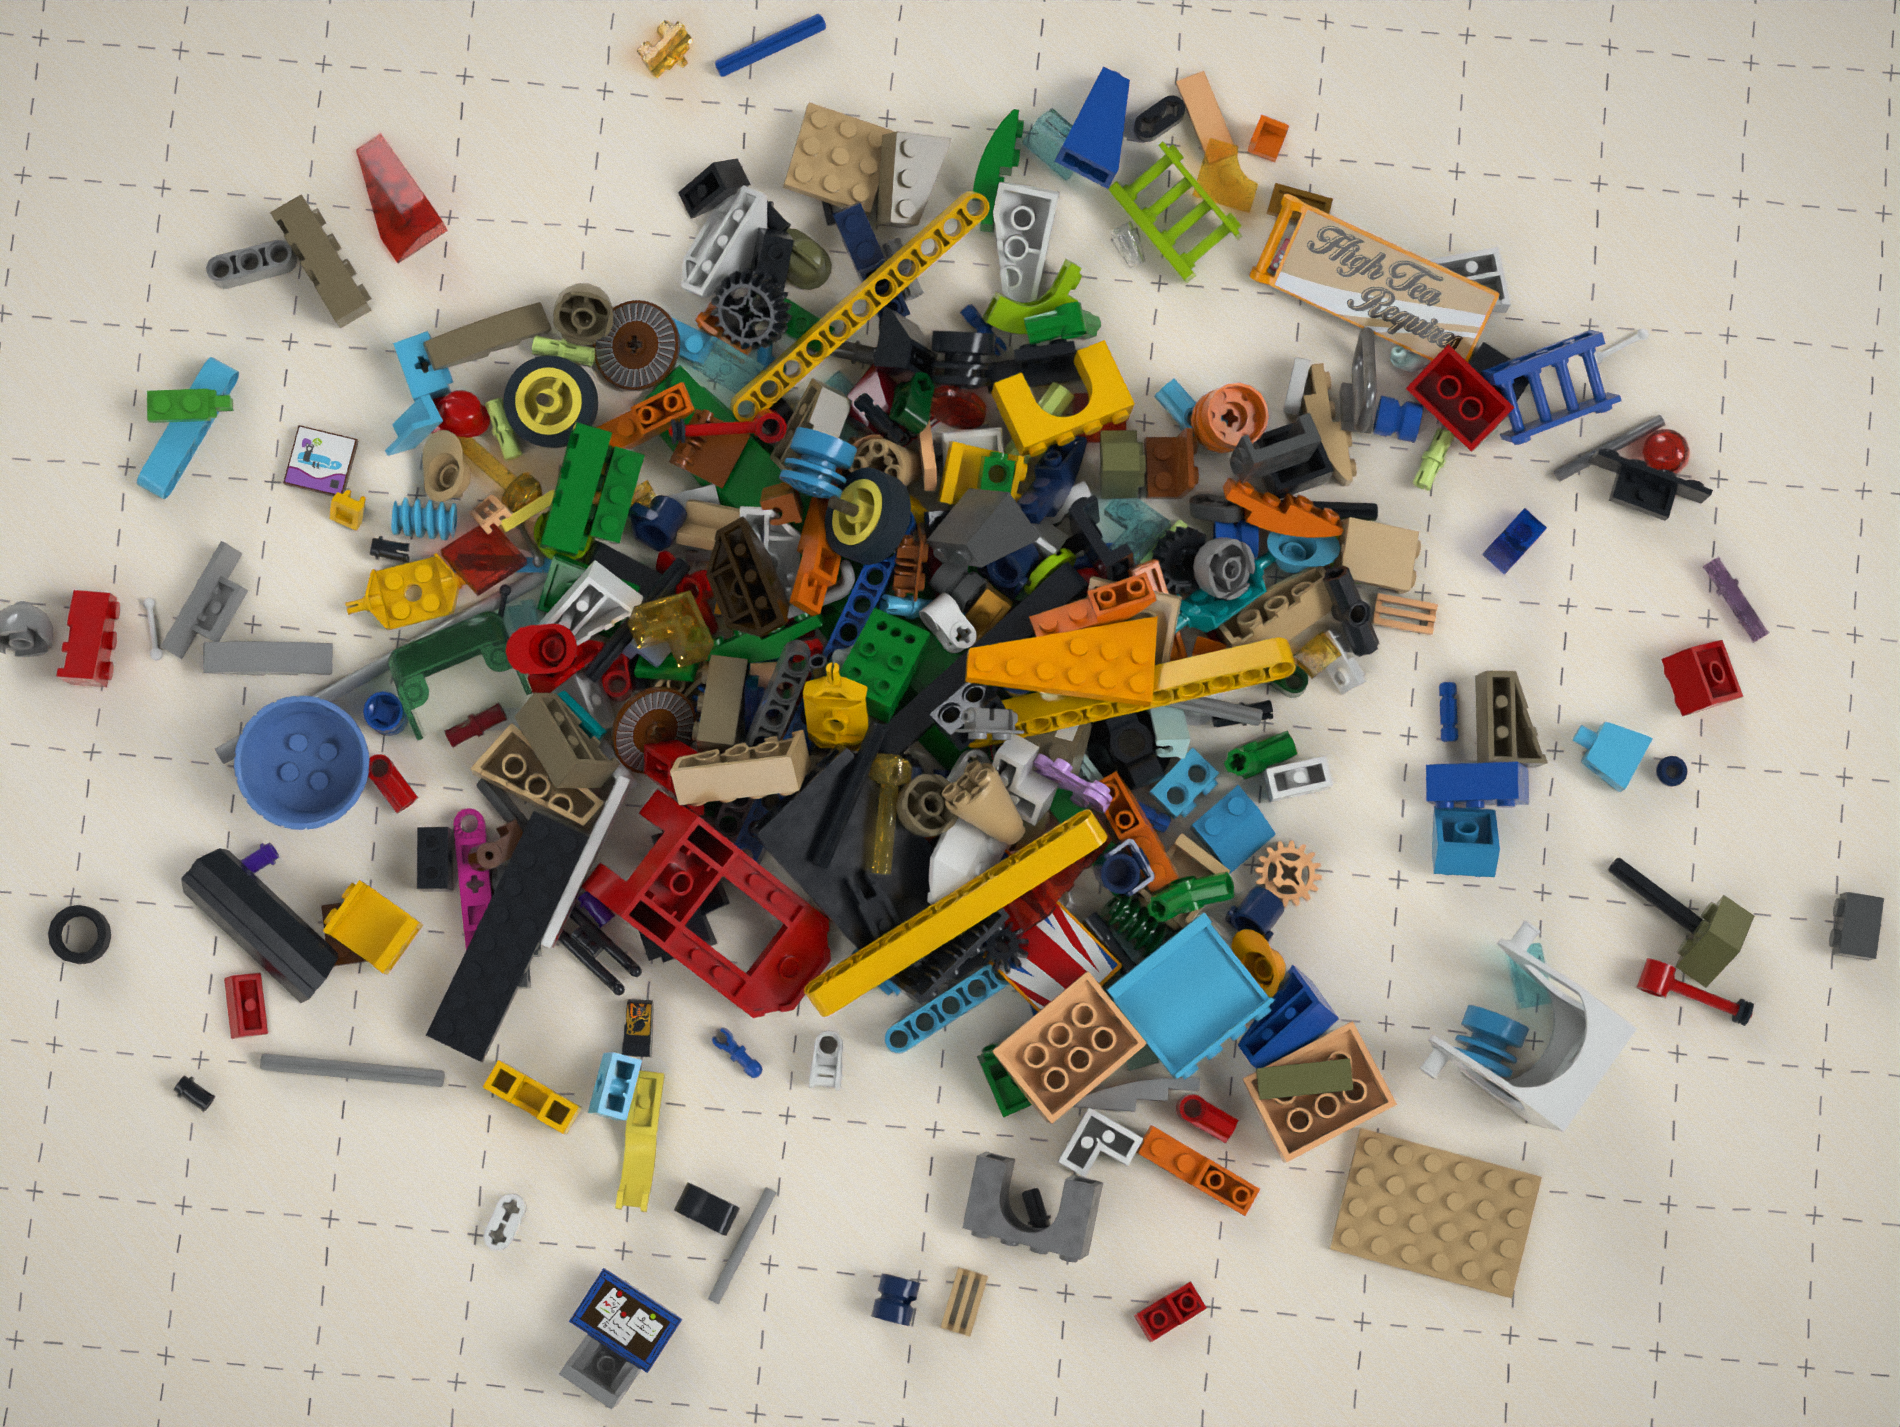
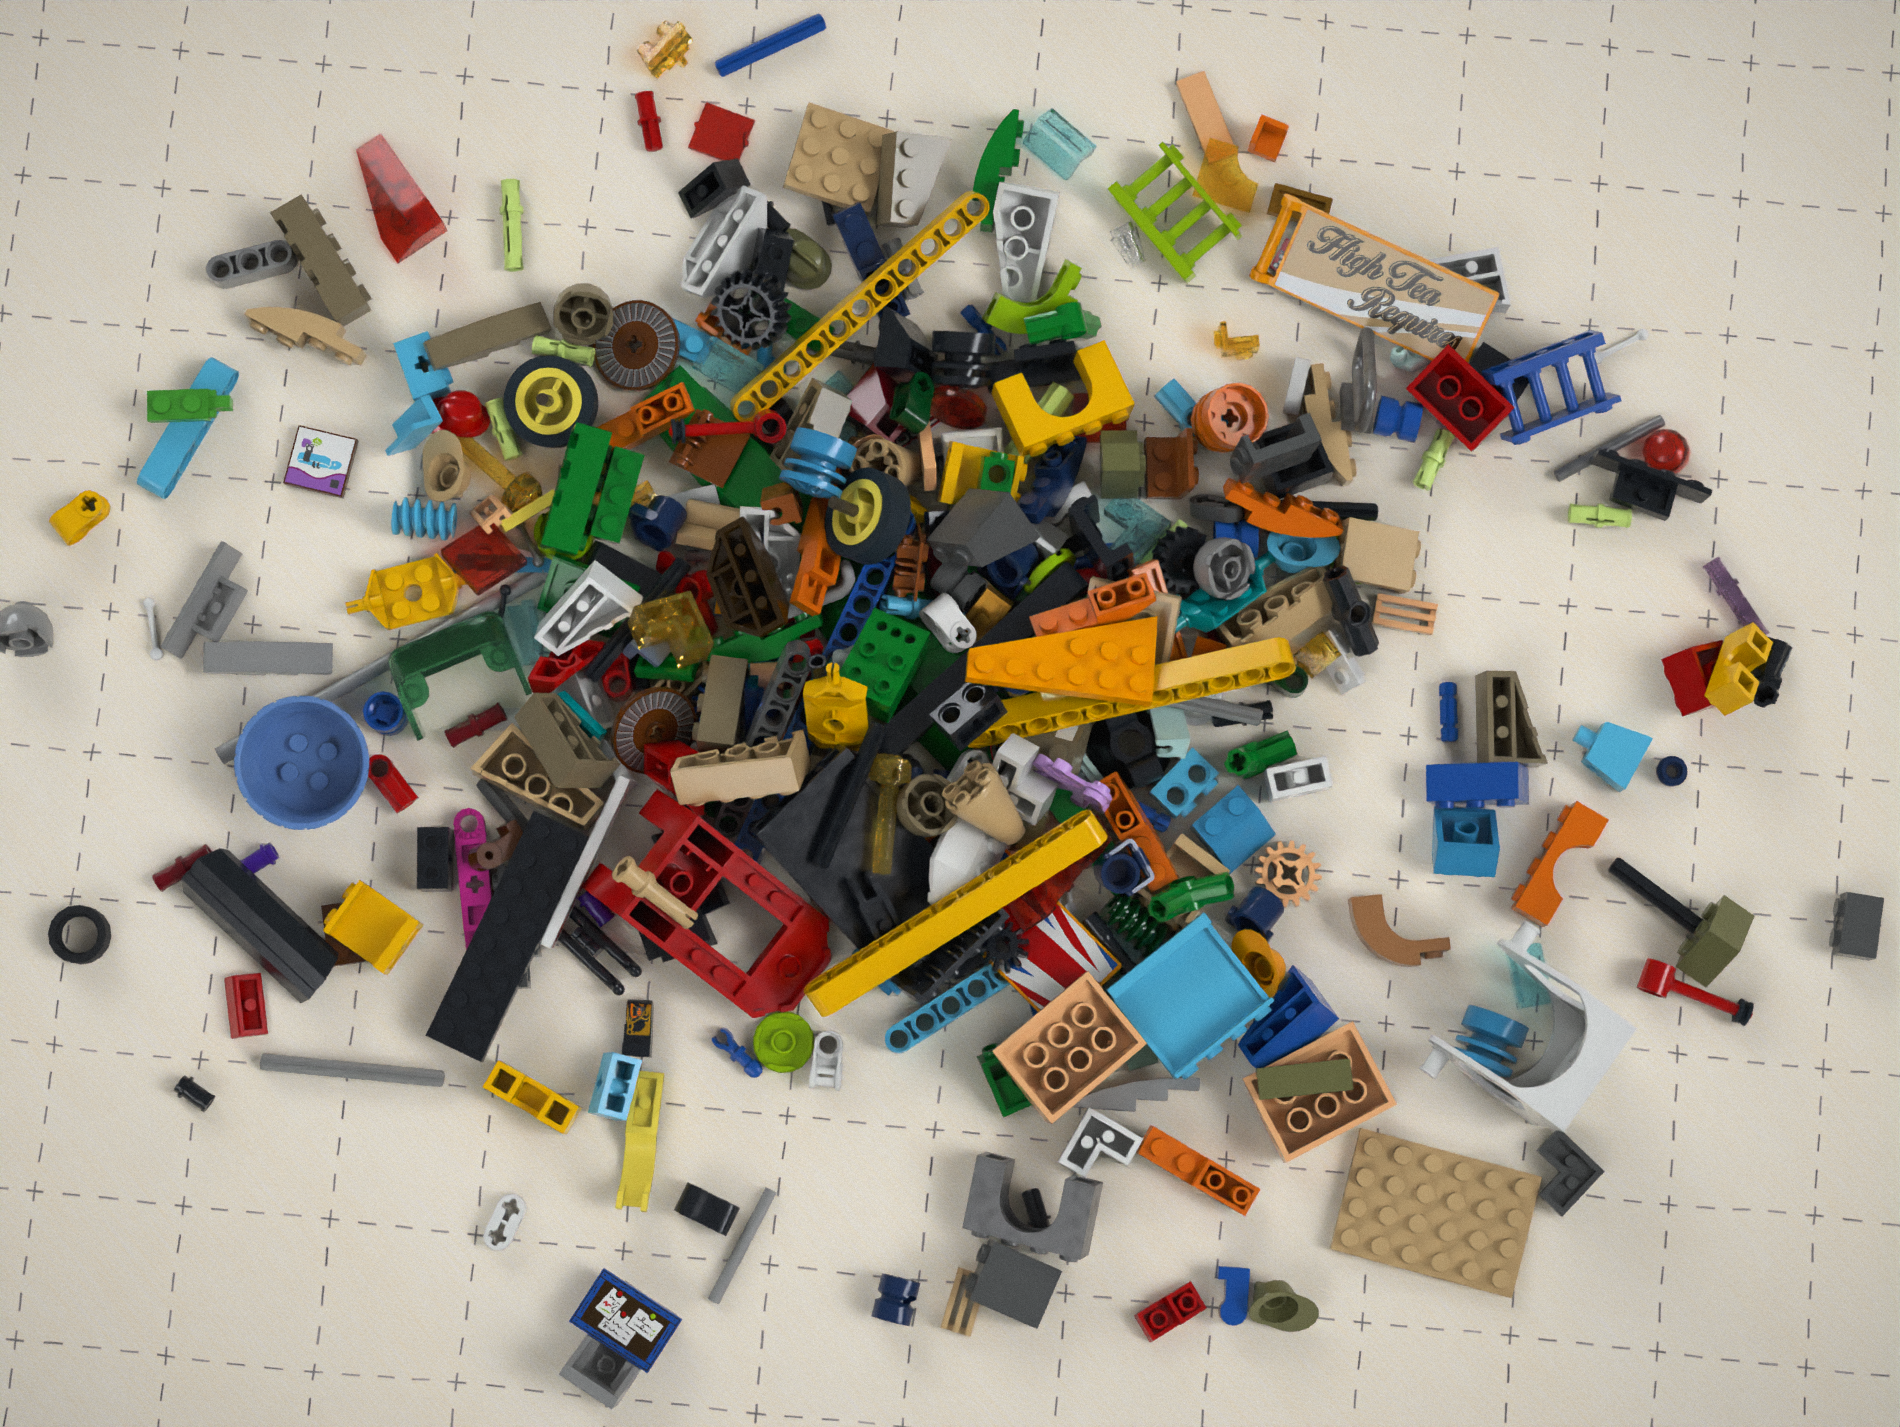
red wedge [56,590,120,688] -> none
yellow tile [329,490,366,531] -> none
black pin [370,536,410,563] -> none
red piece [506,624,577,675] -> none
black axle [854,393,904,444] -> none
light grey hinge [955,707,1024,740] -> none
blue slope [1054,66,1130,189] -> none
black beam [1134,95,1185,142] -> none
red piece [1176,1095,1239,1144] -> none
clear blue plate [1482,508,1547,575] -> none
none -> yellow piece [49,490,110,546]
none -> dark red pin [152,844,212,892]
none -> tan slope [244,307,367,366]
none -> yellowish green pin [499,179,524,272]
none -> tan pin [612,856,698,929]
none -> red axle [635,91,663,152]
none -> clear red piece [688,102,755,161]
none -> lime tile [753,1011,814,1073]
none -> dark grey panel [963,1239,1062,1329]
none -> clear yellow bracket [1213,321,1260,360]
none -> blue leg [1216,1266,1250,1326]
none -> olive piece [1249,1280,1319,1332]
none -> medium nougat arch [1348,894,1451,967]
none -> orange arch [1511,801,1609,927]
none -> dark grey plate [1536,1130,1605,1217]
none -> yellowish green pin [1568,503,1632,528]
none -> yellow arch [1704,622,1773,716]
none -> black piece [1750,637,1793,708]

